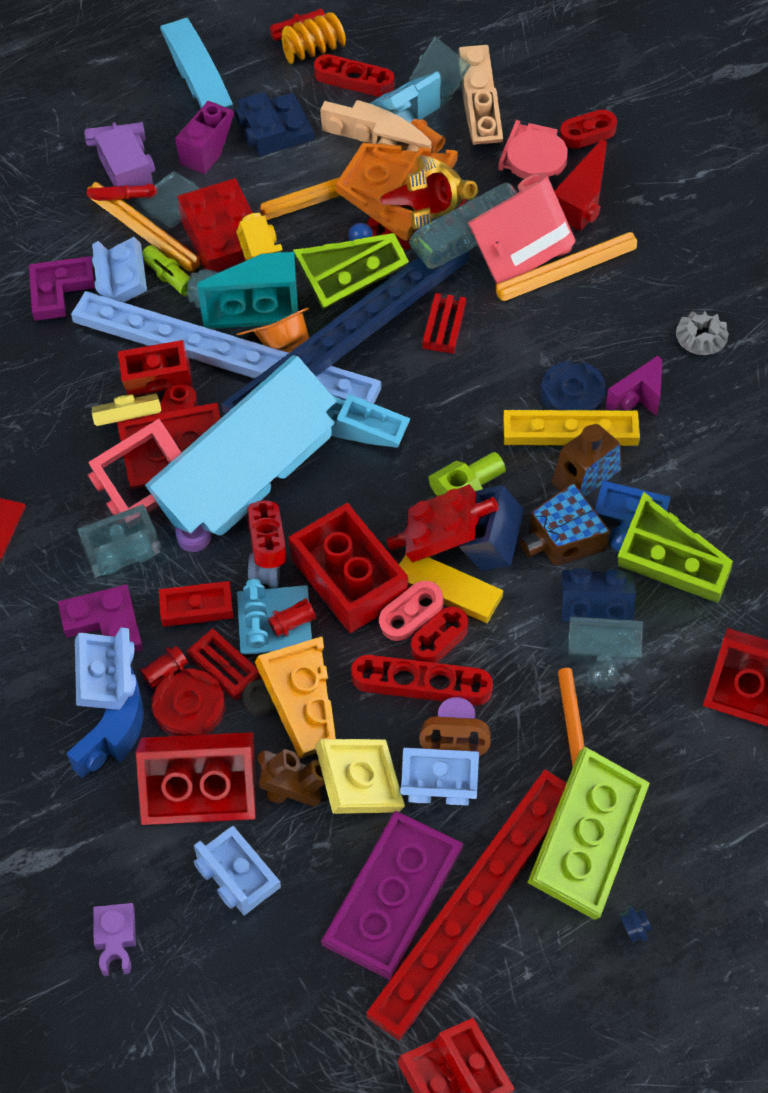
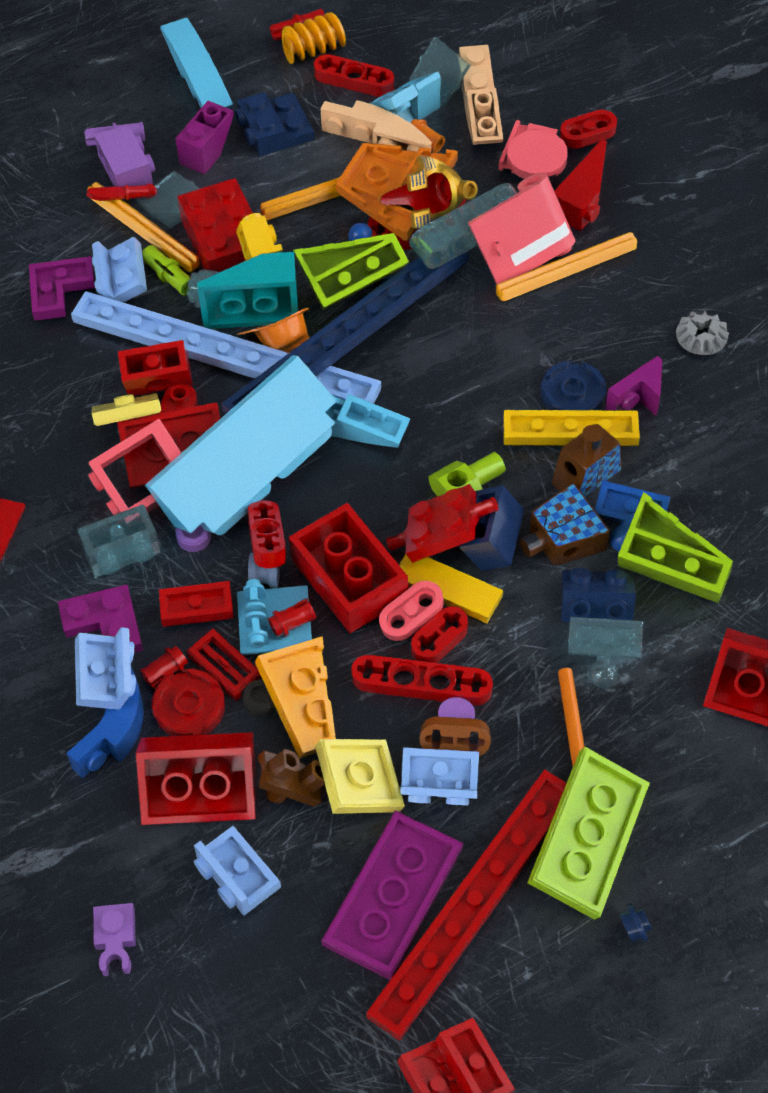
red tile [422,293,466,354] -> none

